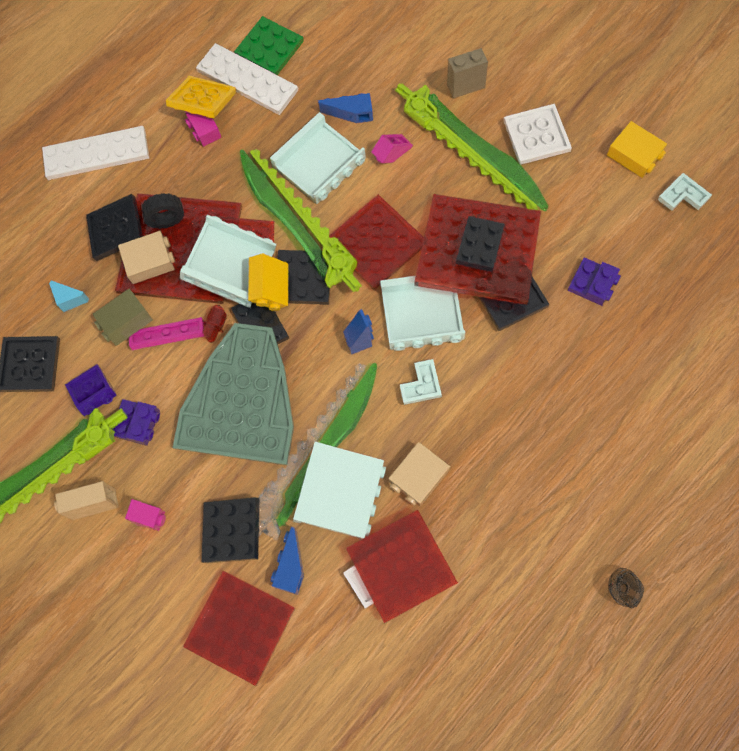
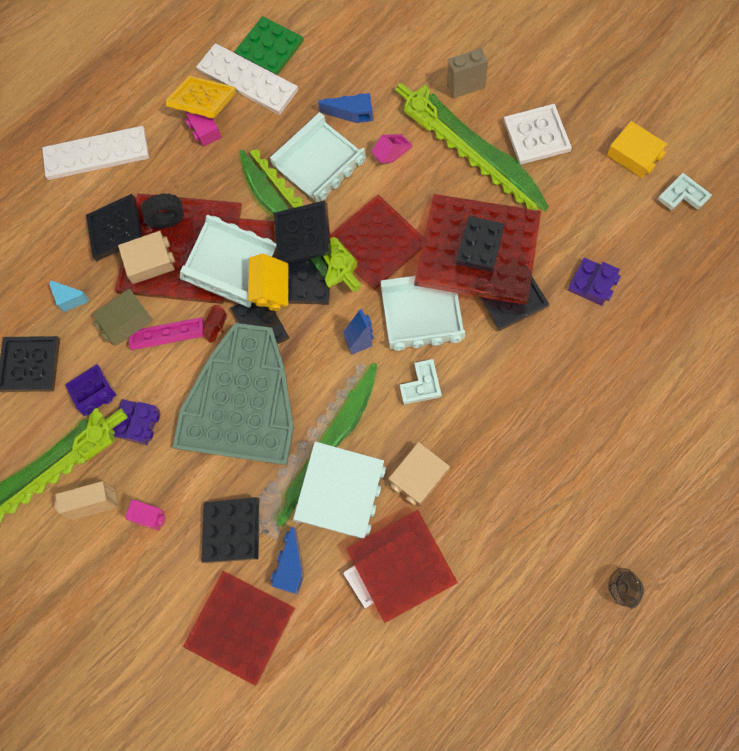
none -> black plate [274,200,332,264]

